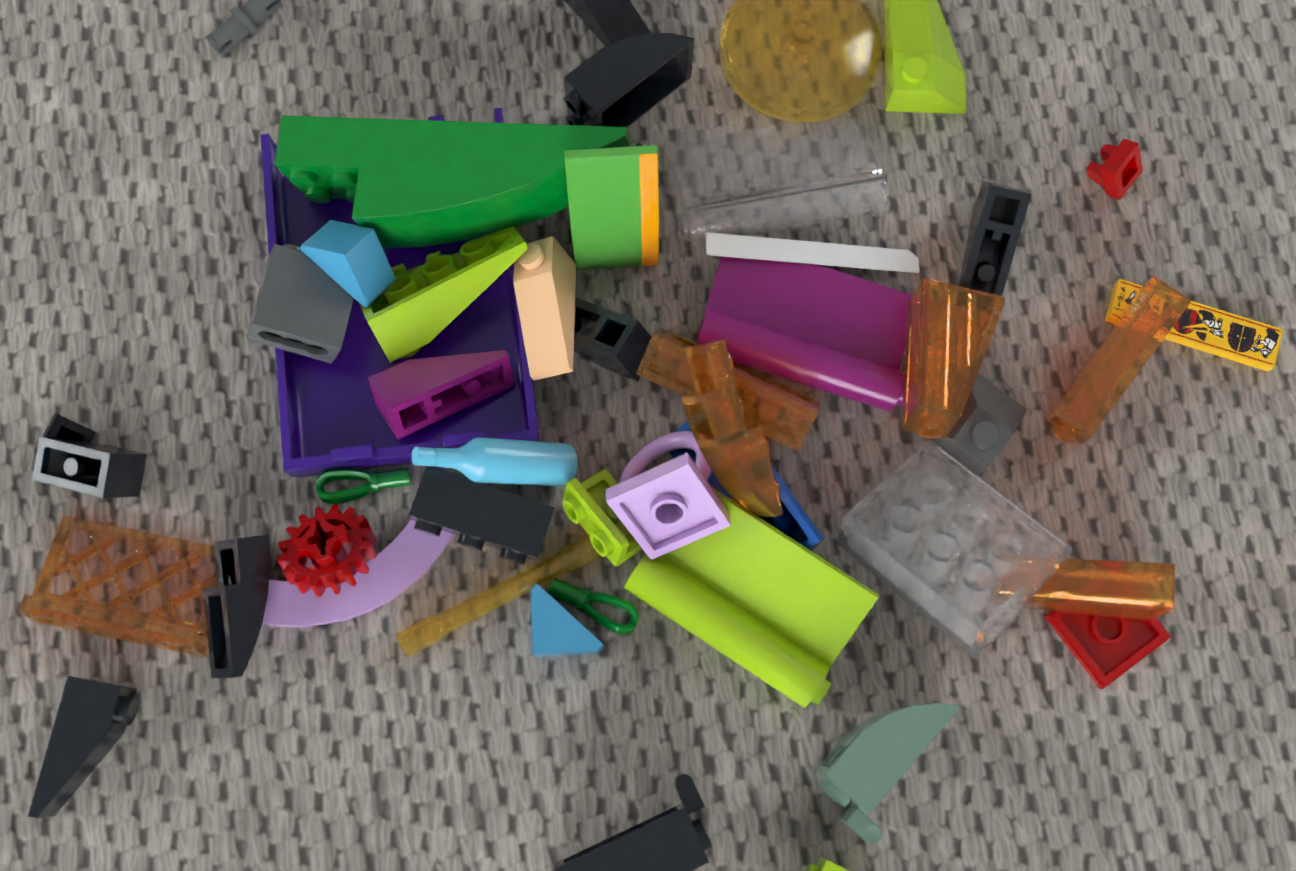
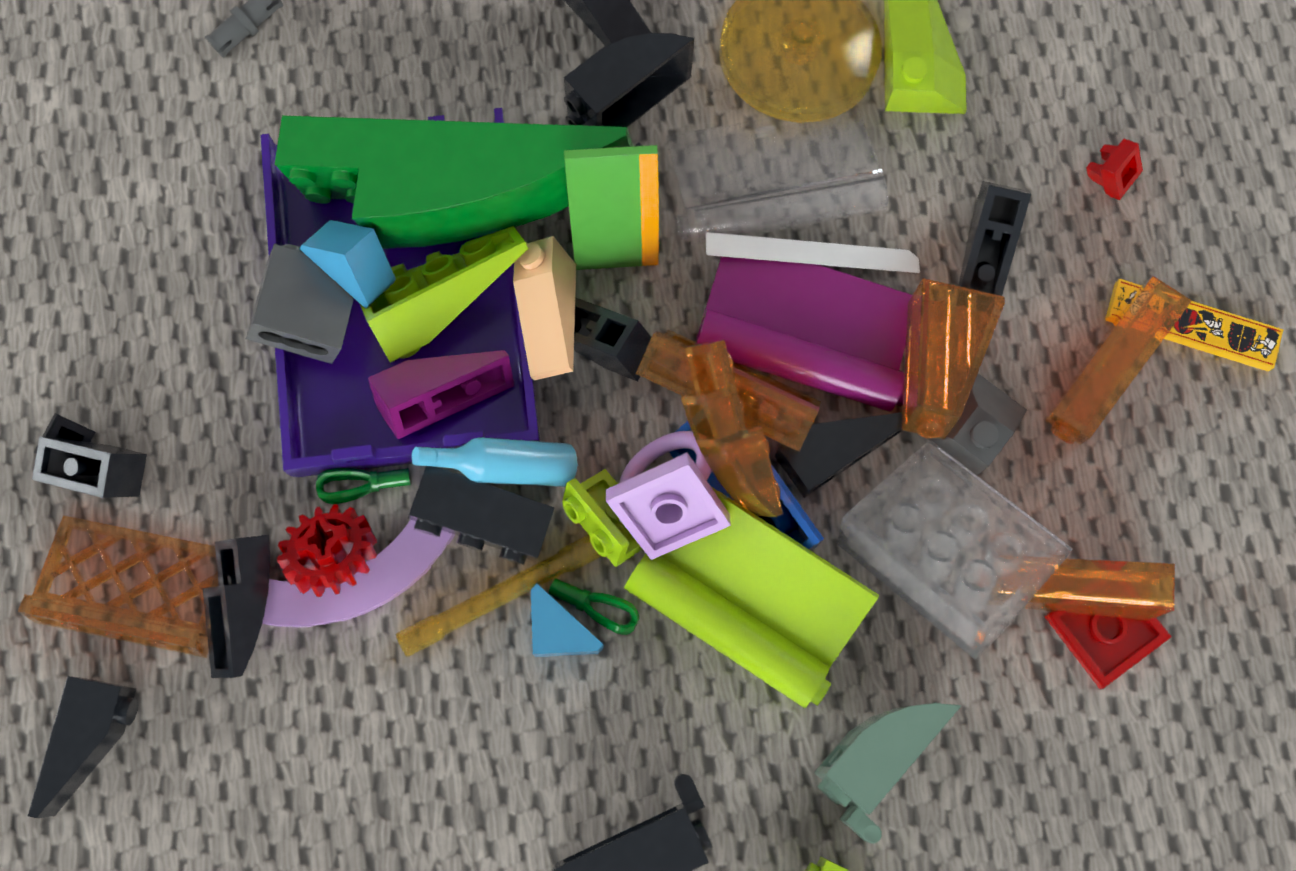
none -> black slope [774,411,916,498]

